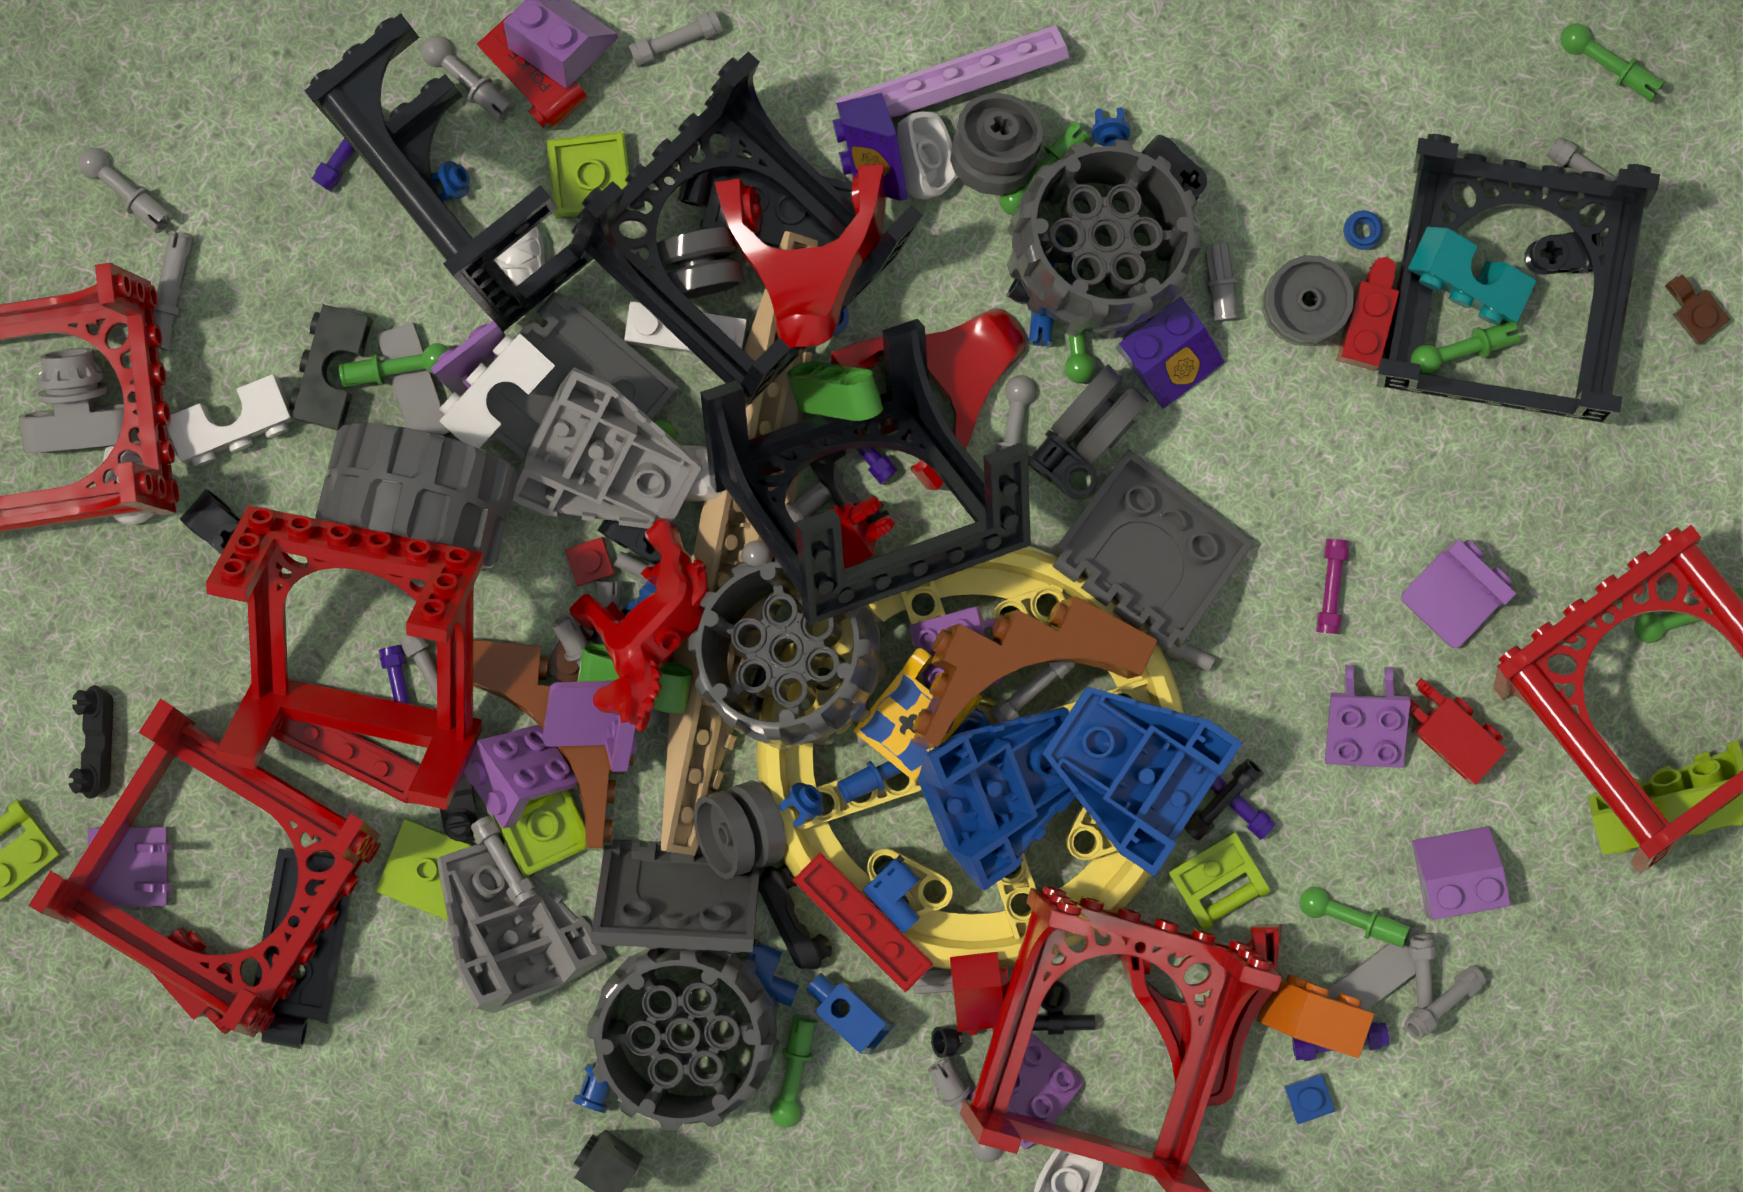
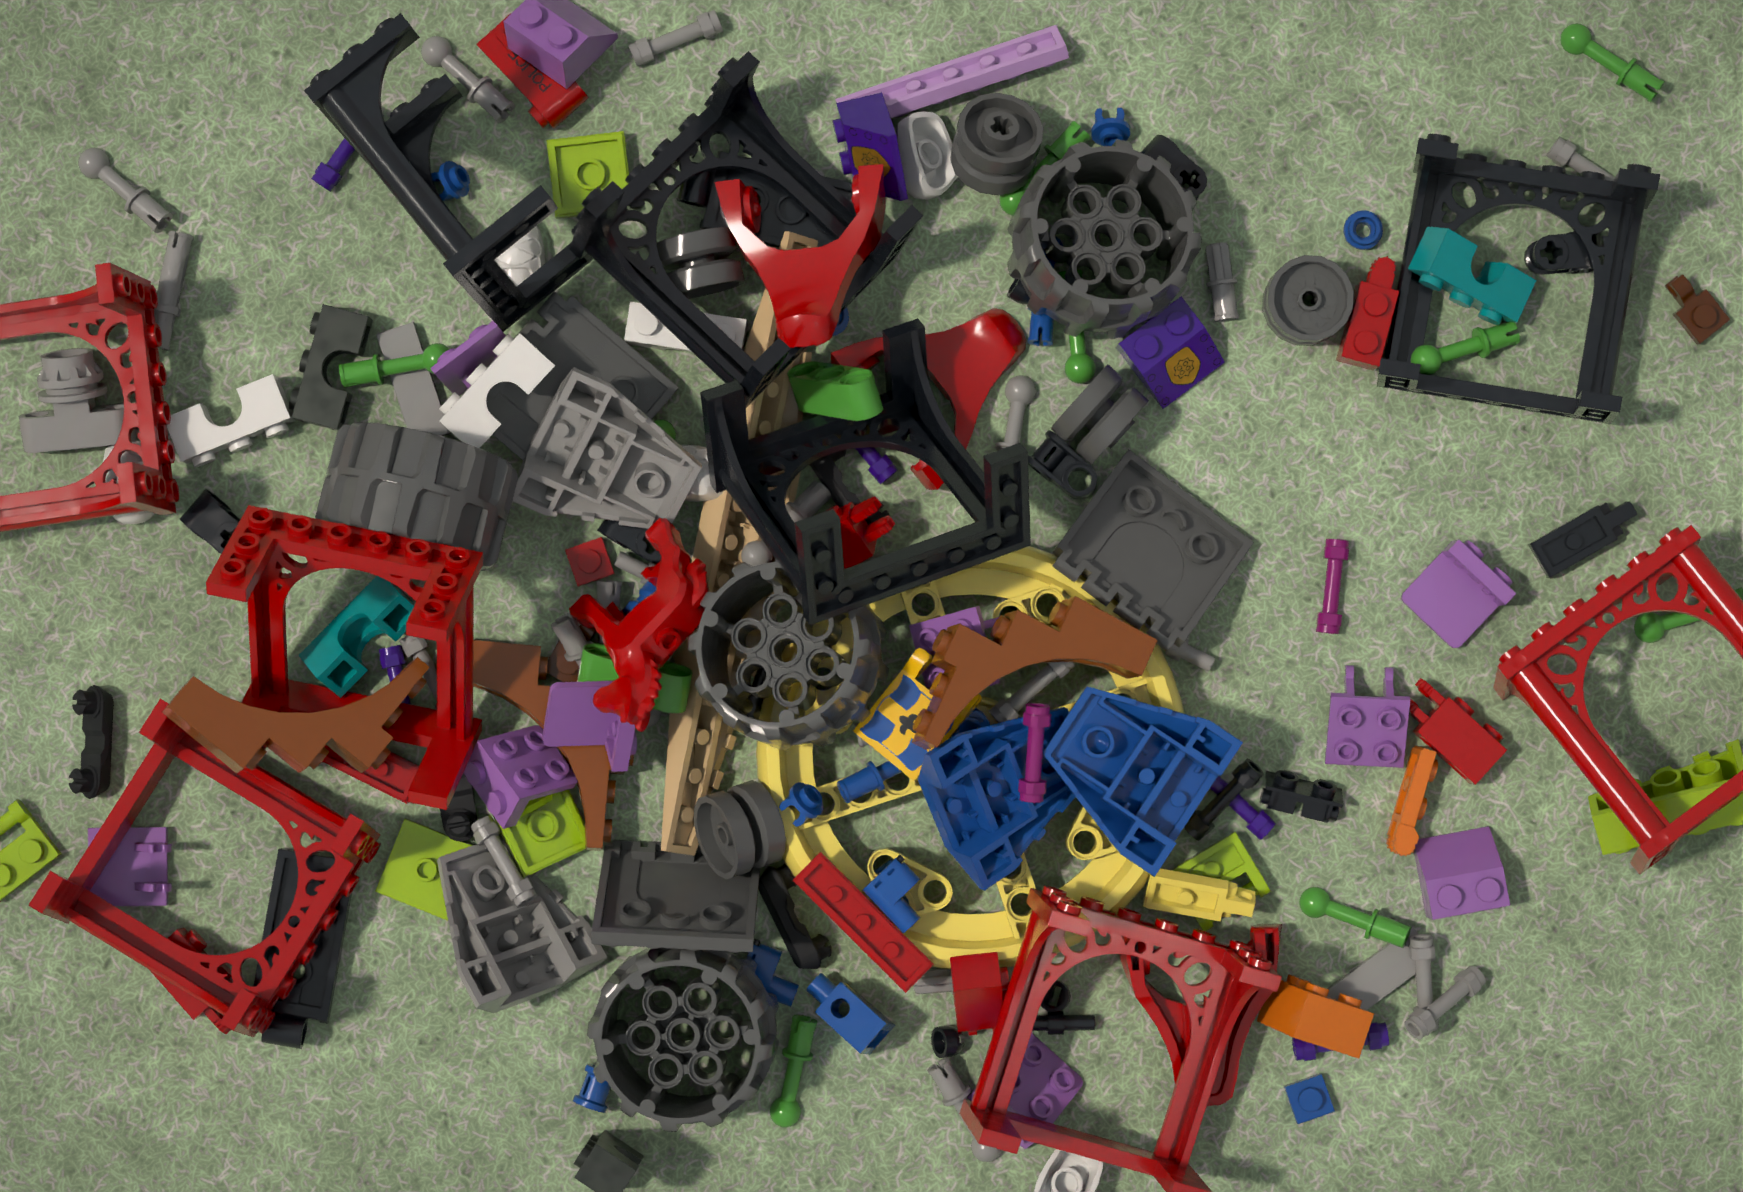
none -> dark orange arch [162,657,430,773]
none -> teal arch [298,576,415,698]
none -> magenta bar [1018,703,1051,803]
none -> light yellow hinge [1143,868,1256,922]
none -> black hinge [1259,770,1343,823]
none -> orange hinge [1386,746,1438,856]
none -> black hinge [1528,501,1637,578]

